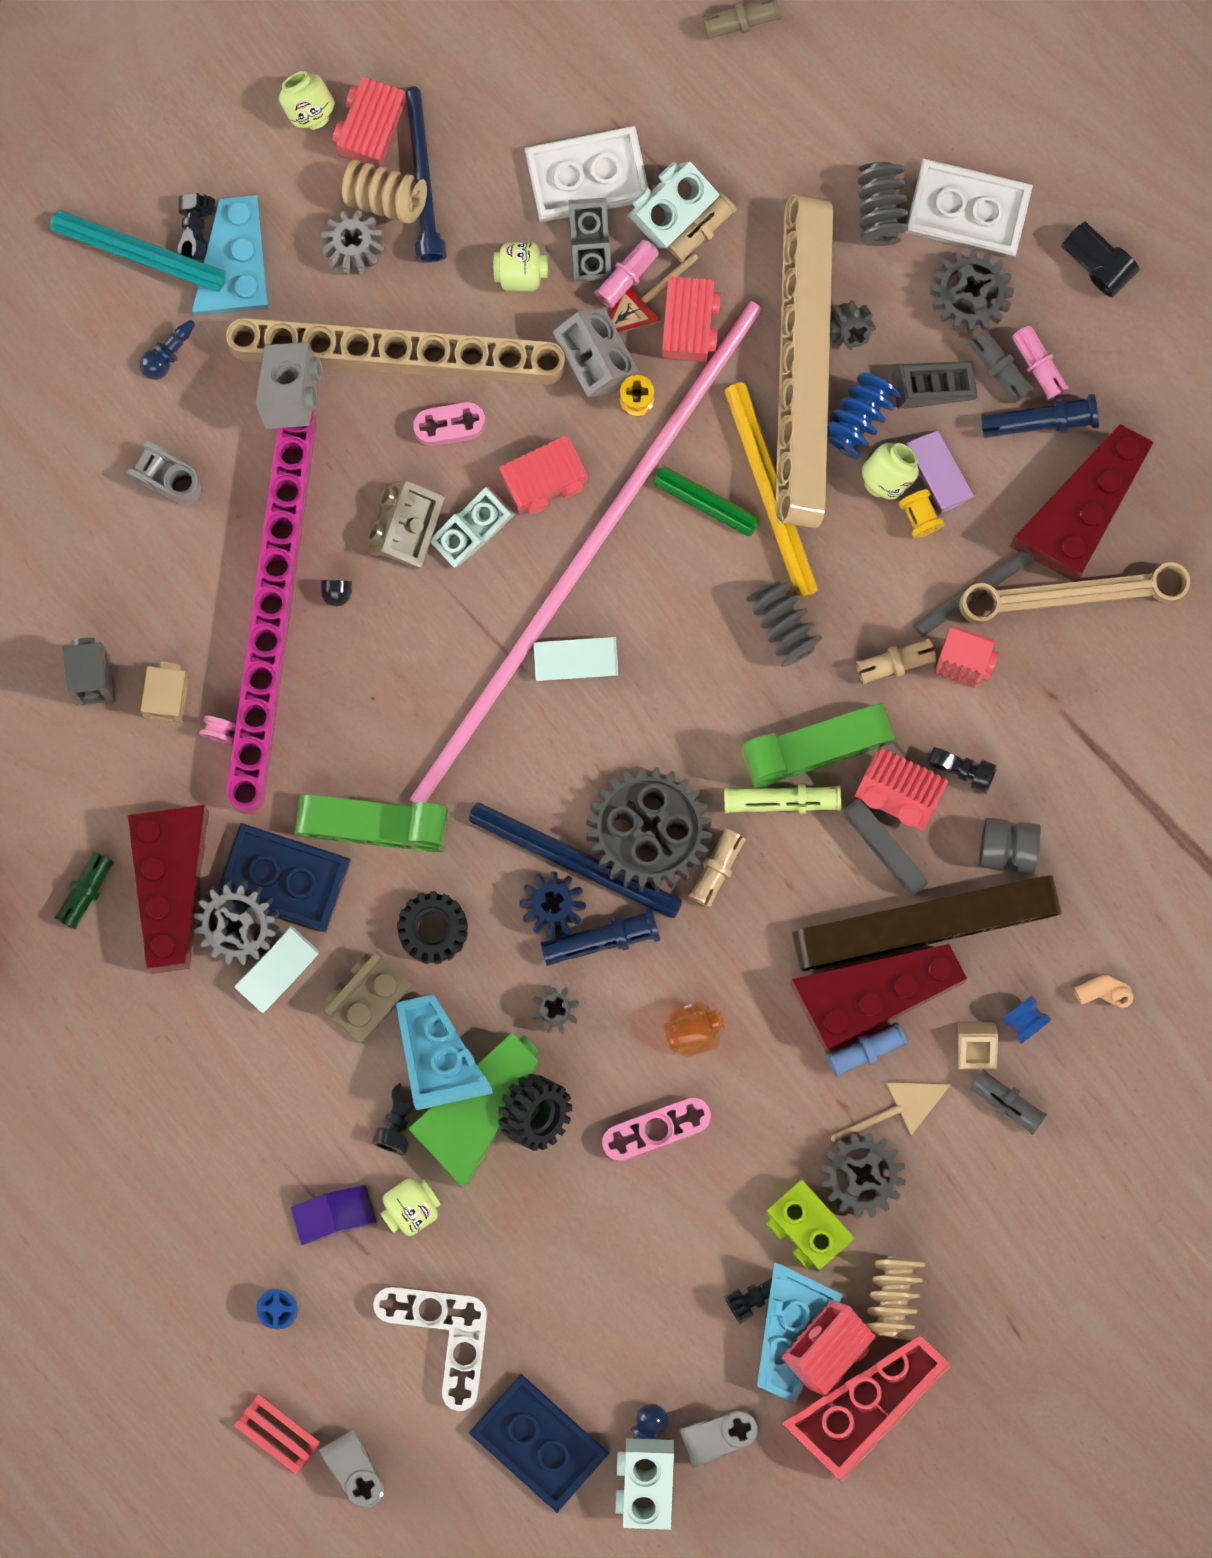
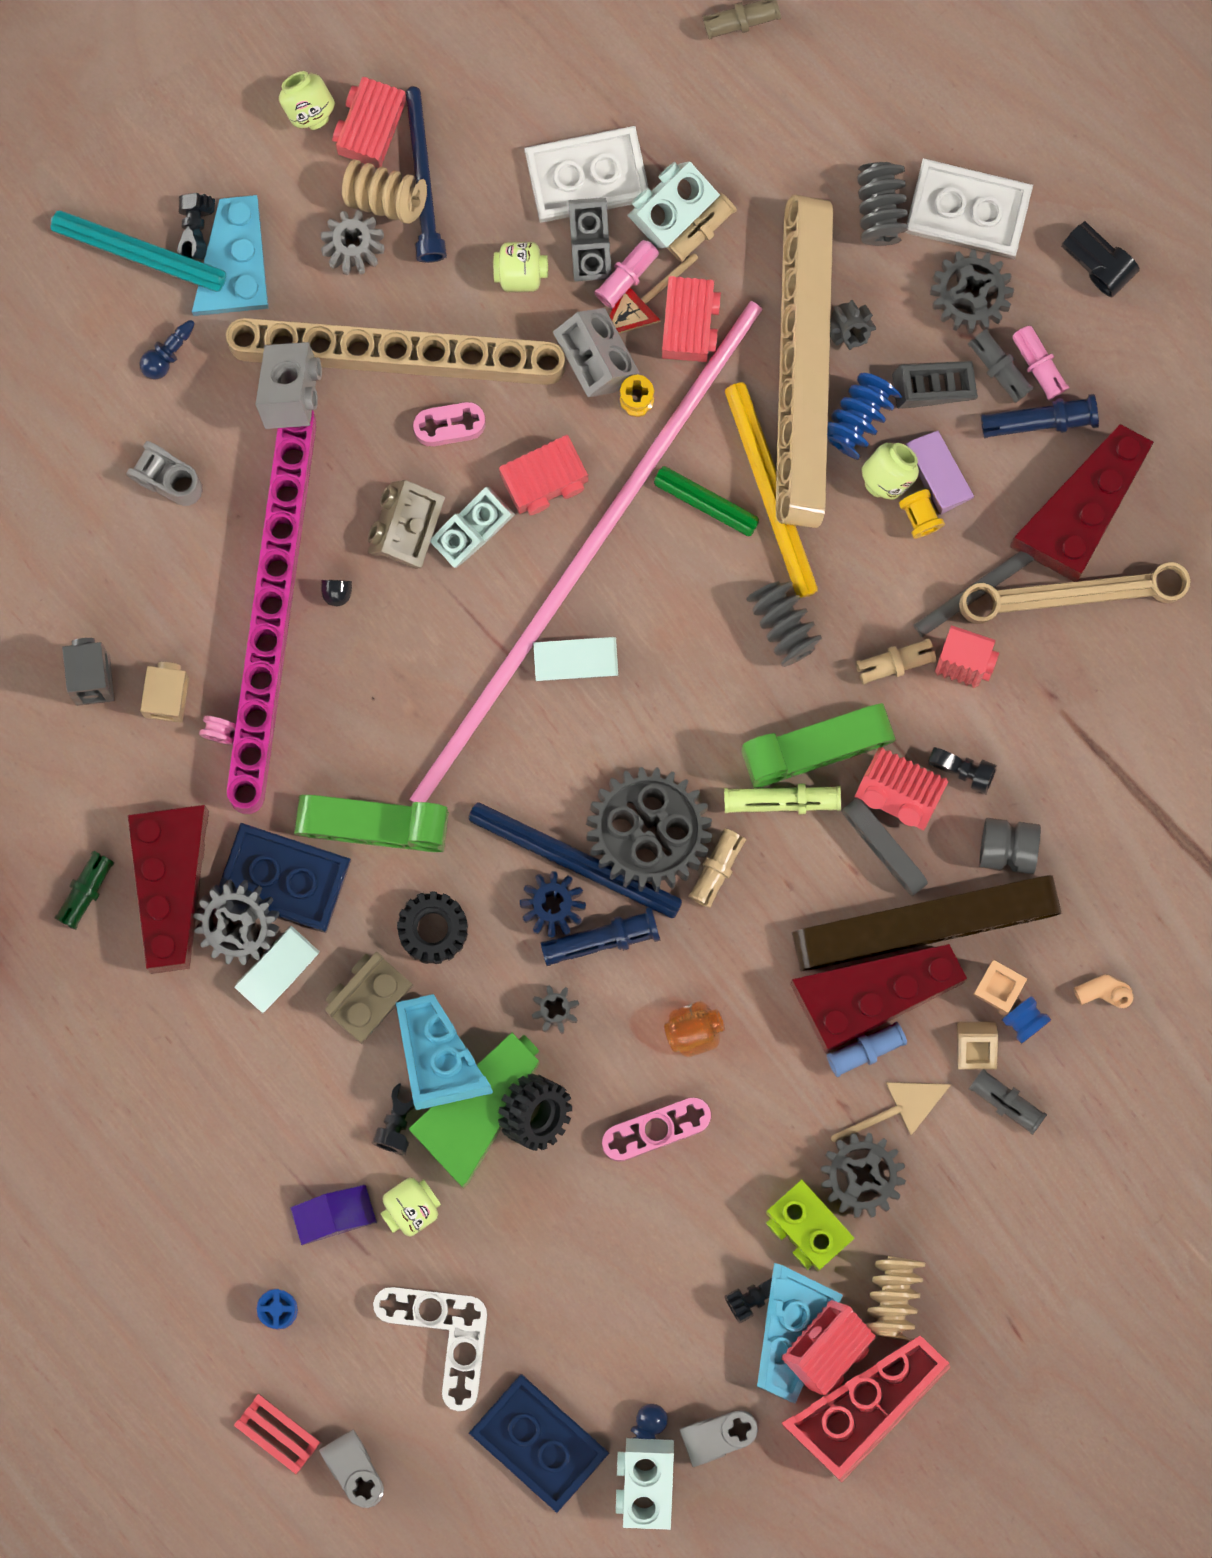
none -> light nougat panel [973,960,1027,1017]

